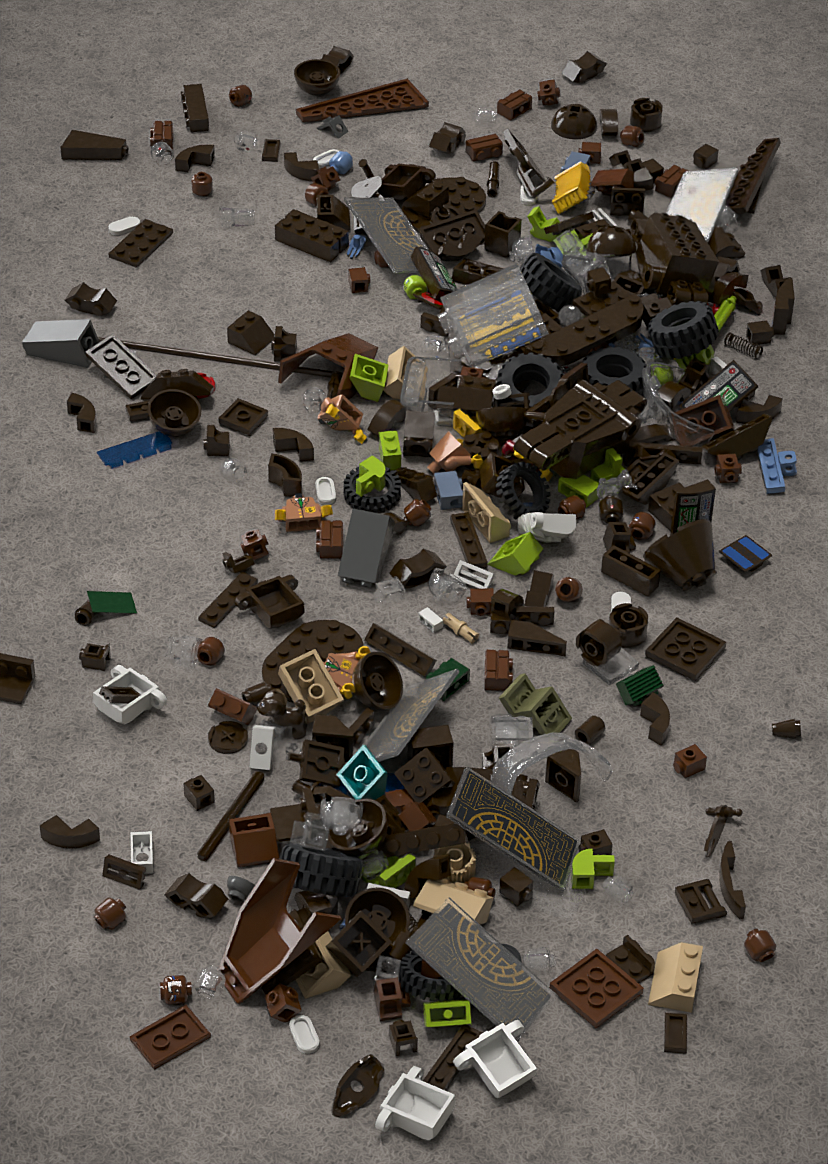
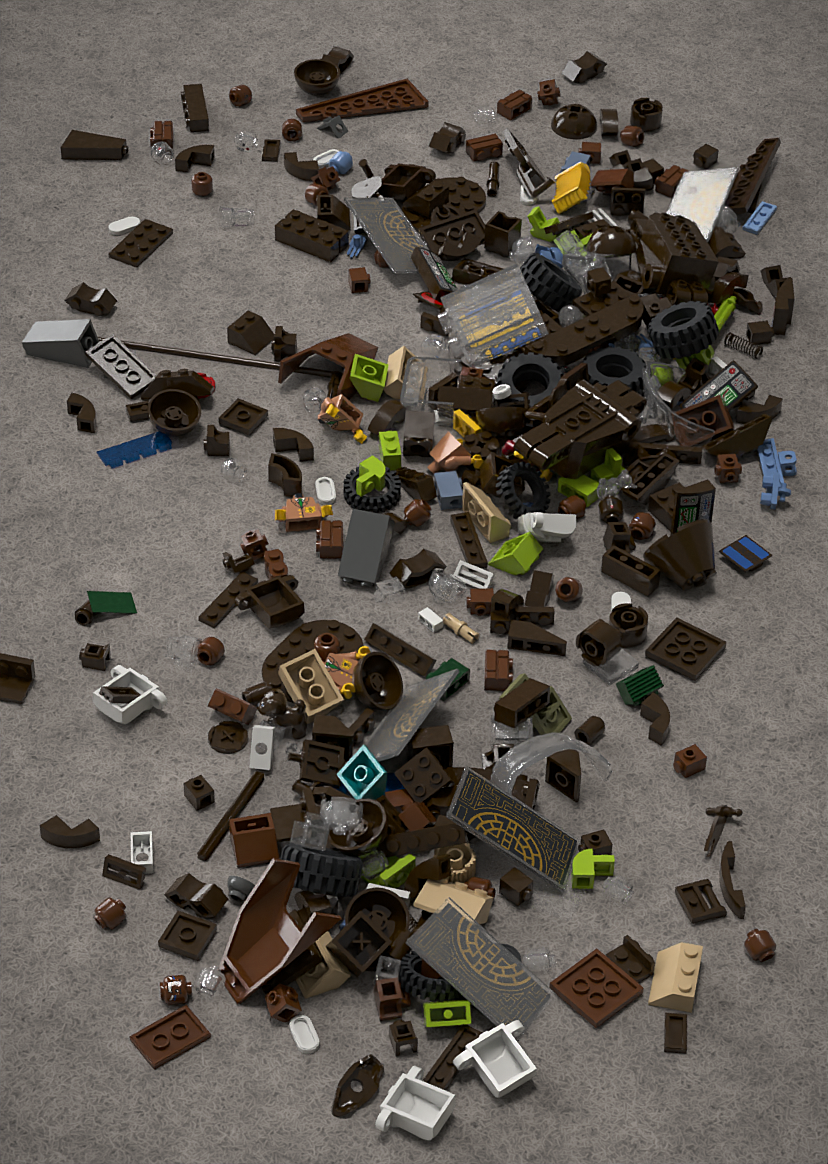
lime head [403,275,427,299] -> none
dark brown cone [772,718,801,738] -> none
none -> dark brown plate [158,910,217,961]
none -> reddish brown brick [264,549,288,580]
none -> reddish brown head [282,118,302,141]
none -> reddish brown head [314,633,340,662]
none -> dark brown brick [494,678,550,729]
none -> light blue tile [742,201,777,235]
none -> medium blue hips [760,472,791,510]

